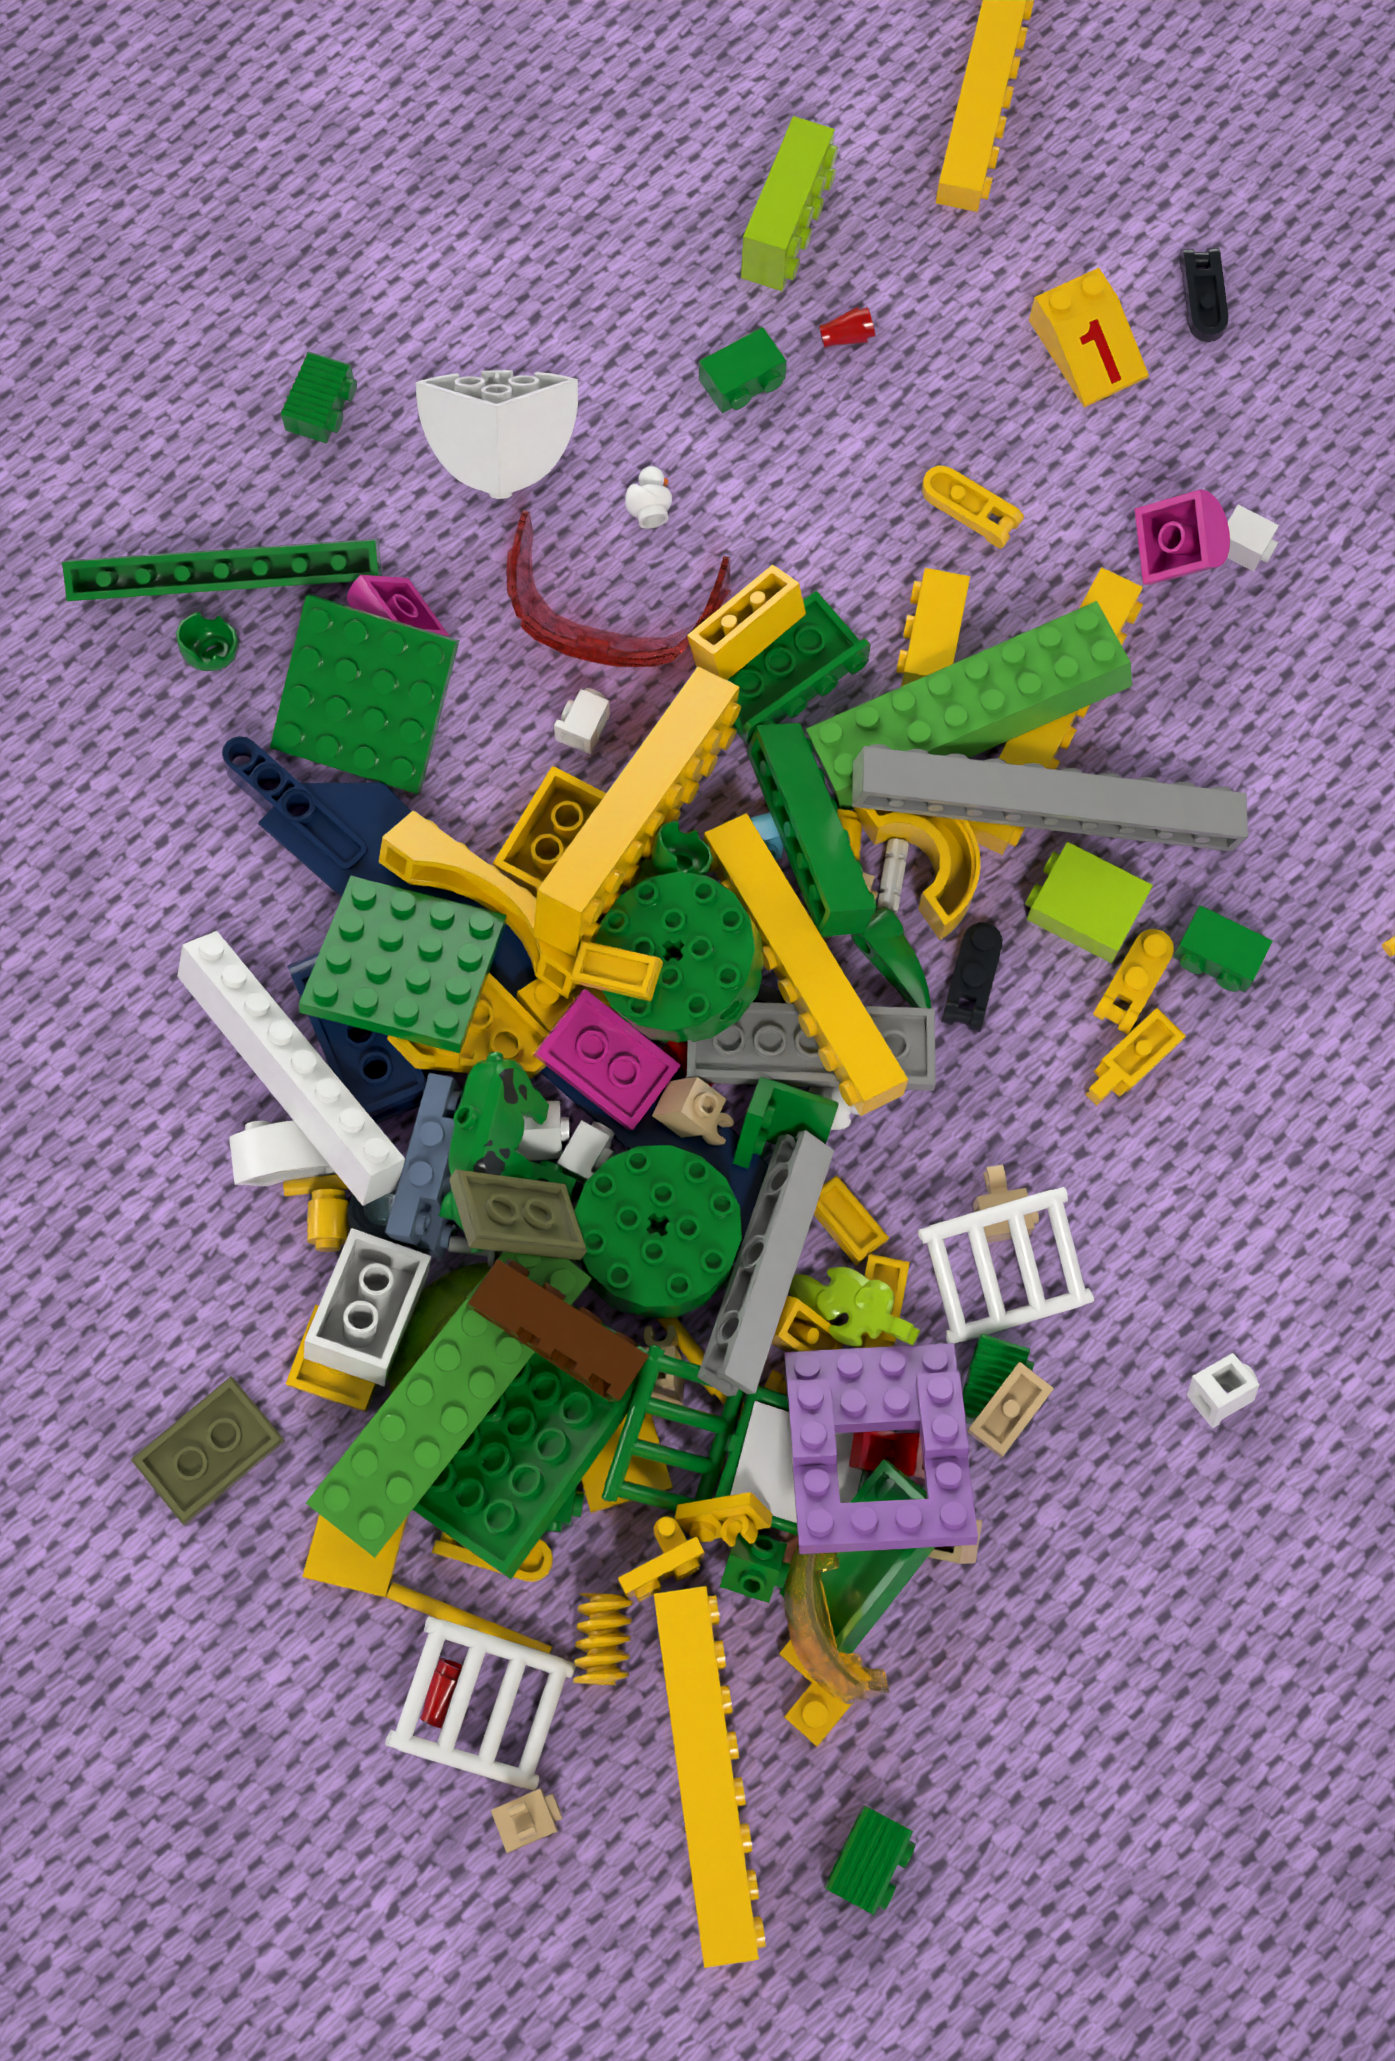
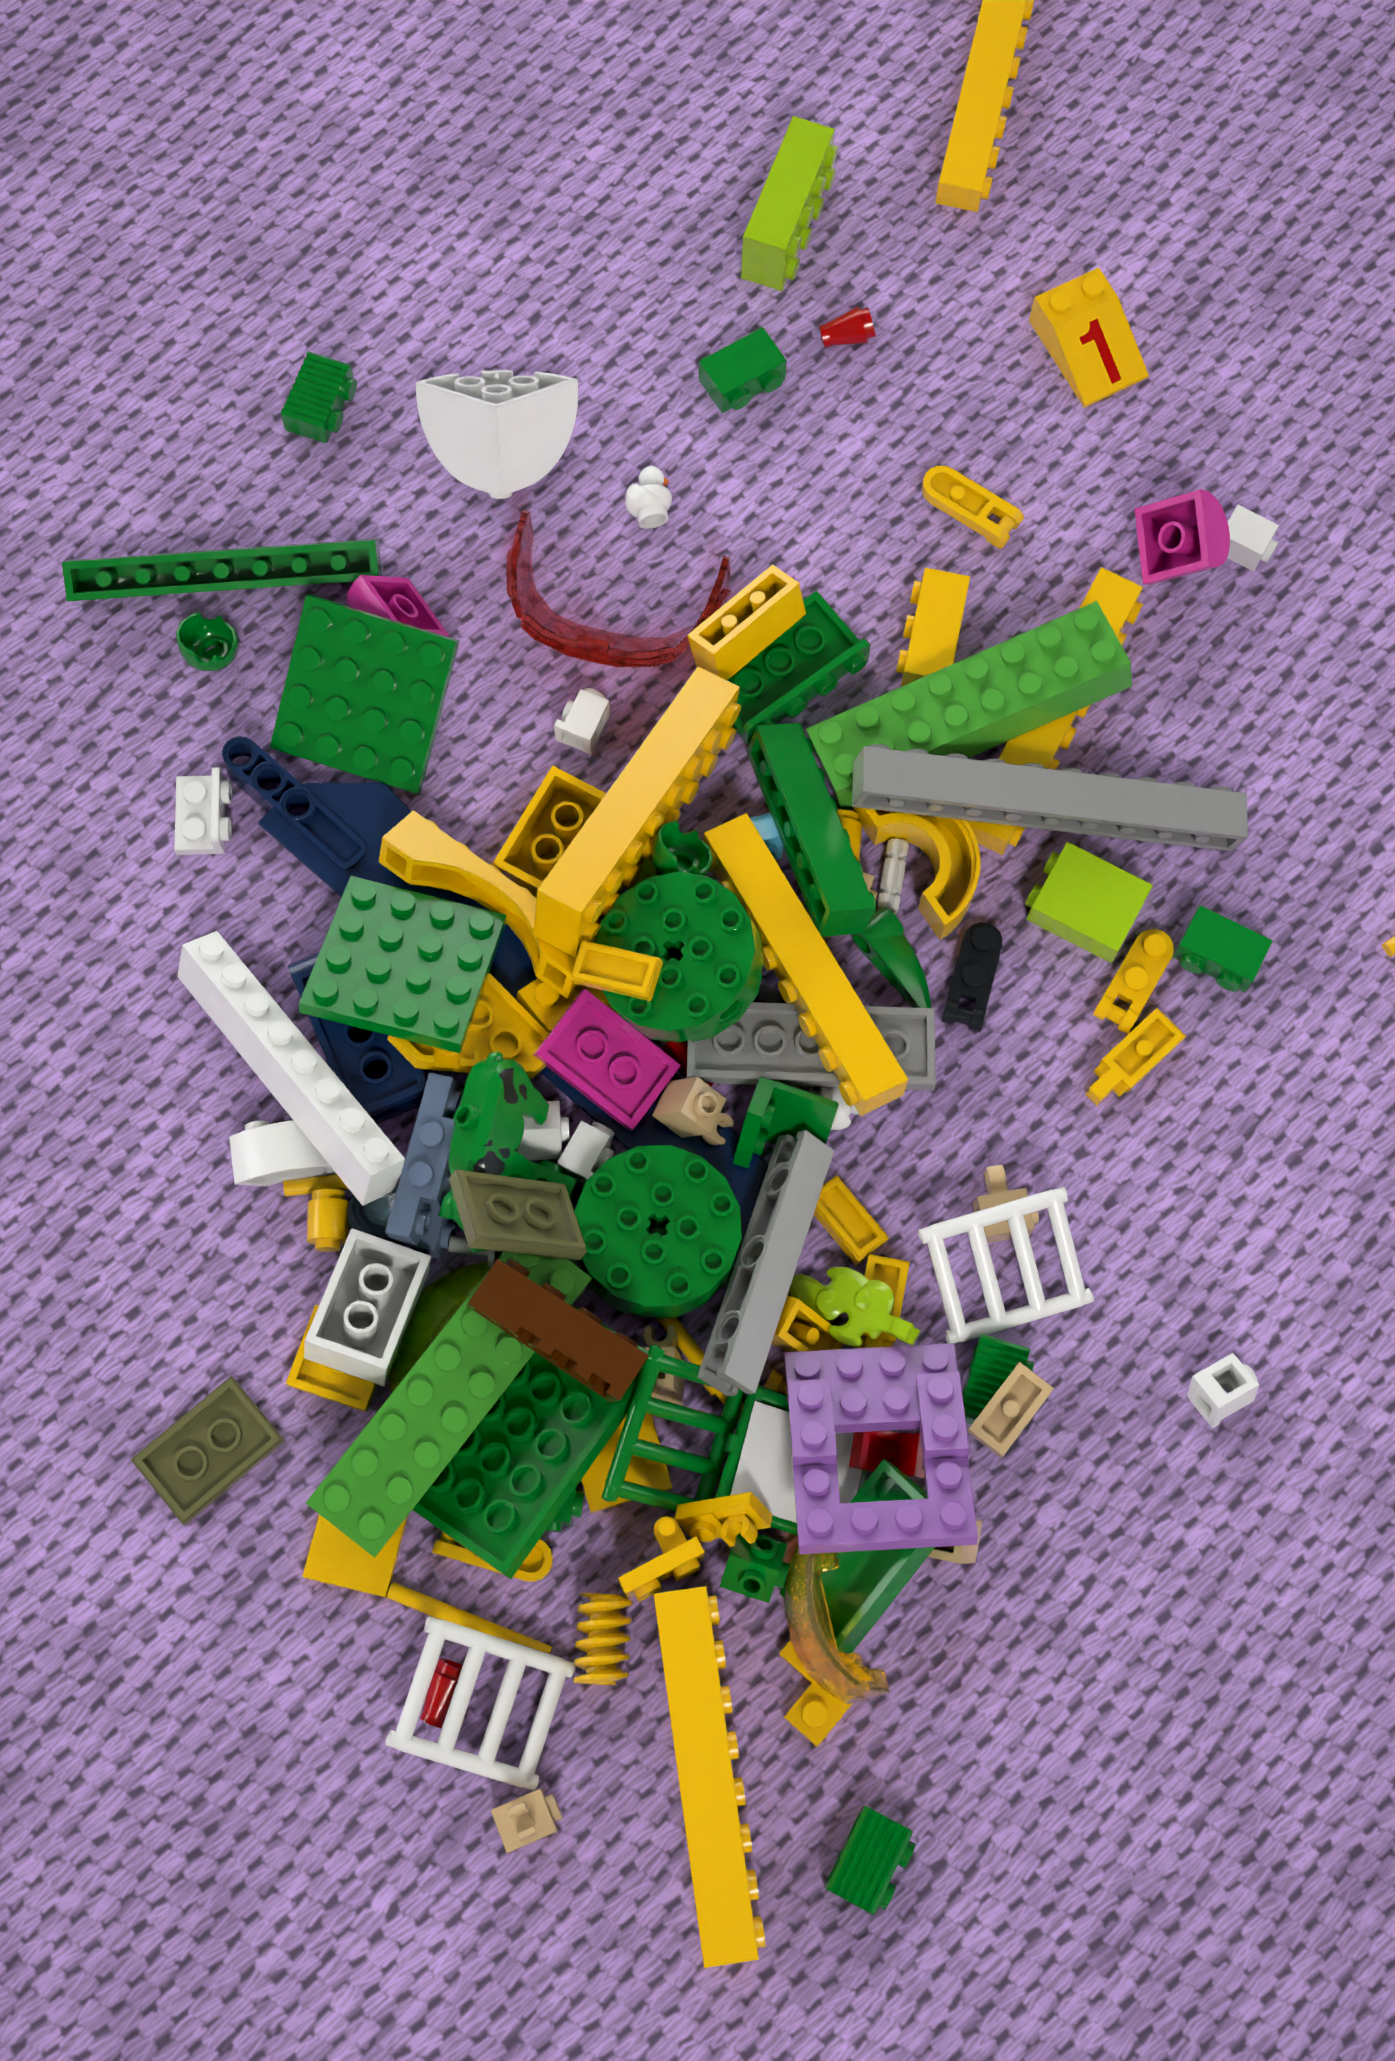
black plate [1179,248,1229,342] -> none
none -> white bracket [174,767,233,855]

